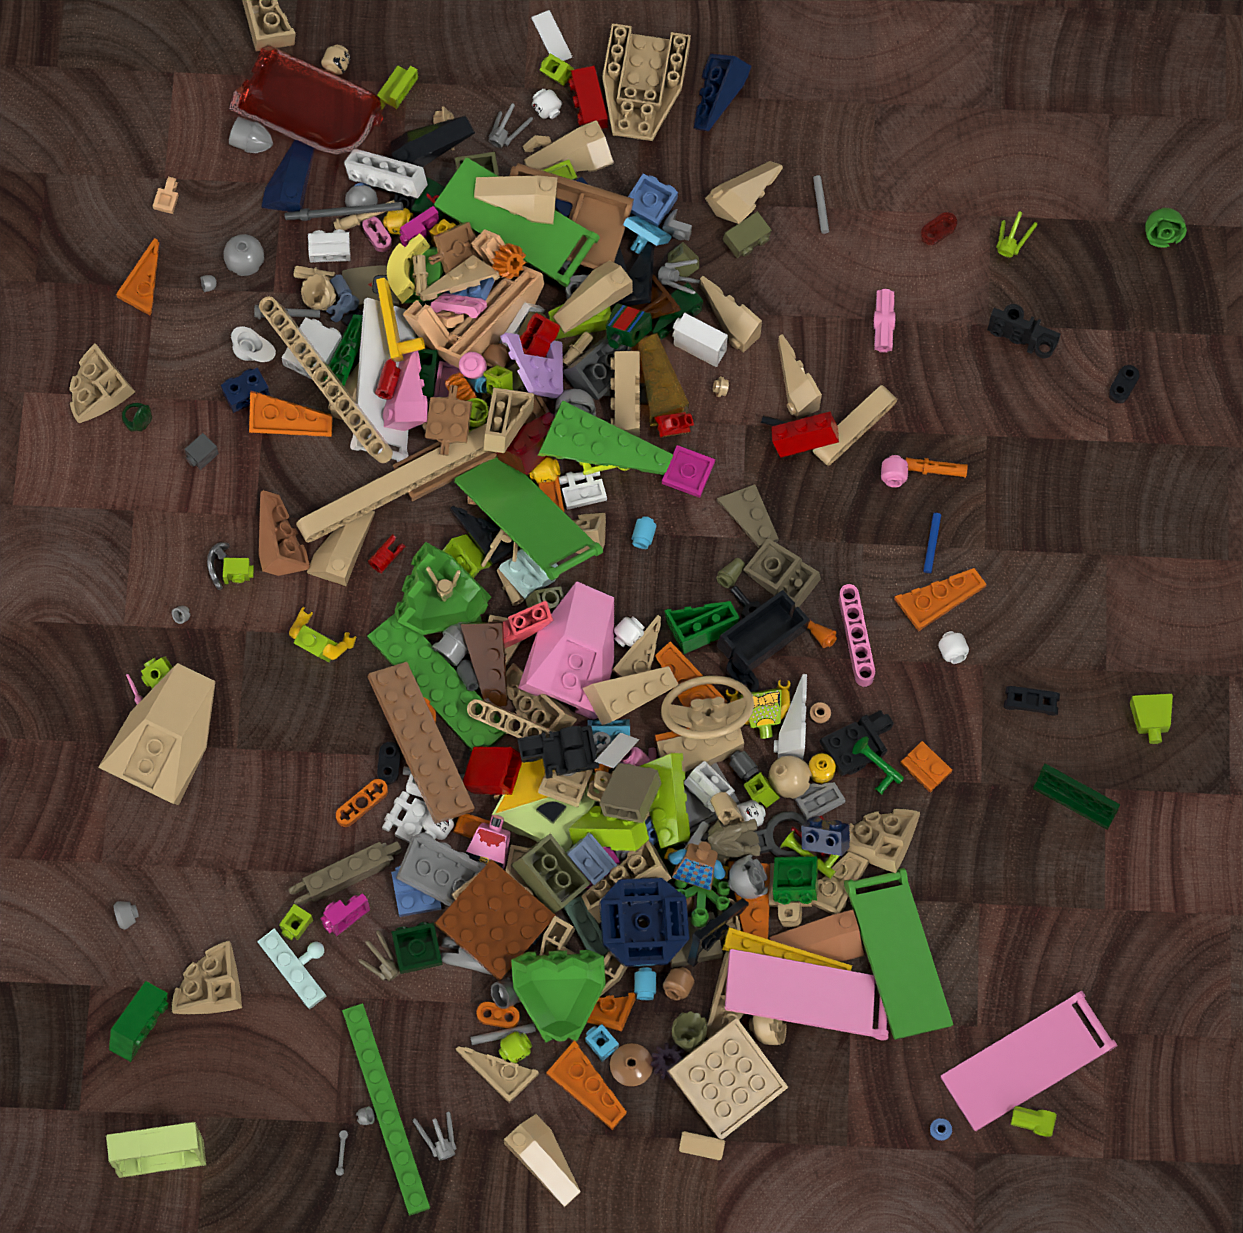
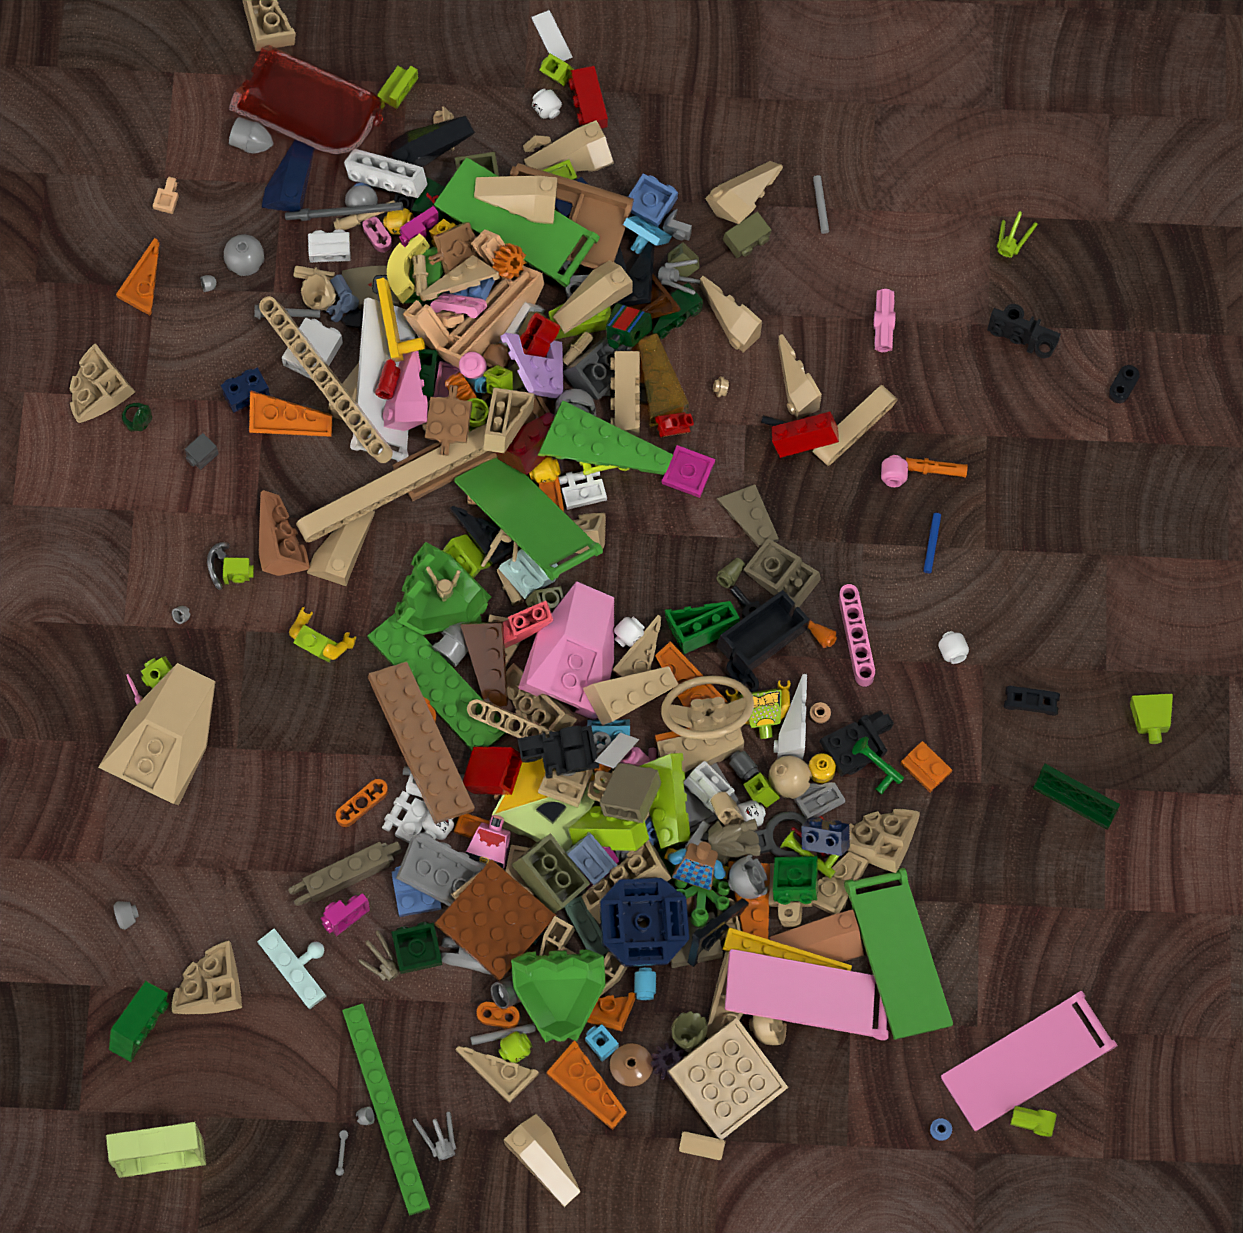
white piece [231,327,276,362] -> none
lime brick [279,904,313,940] -> none
tan head [321,45,350,76] -> none
green wing [323,314,363,392] -> none
red hinge [368,534,406,573] -> none
black plate [377,742,401,785] -> none
dark grey cone [456,660,479,691] -> none
light grey plant [488,103,533,148] -> none
tan wedge [602,24,691,141] -> none
medium azure brick [631,517,657,549] -> none
medium nougat head [663,967,694,1000] -> none
white brick [672,313,728,367] -> none
dark blue wedge [694,54,751,131] -> none
orange wing [894,568,987,632] -> none
clear red plate [921,212,957,245] -> none
bright green cylinder [1145,208,1187,248] -> none

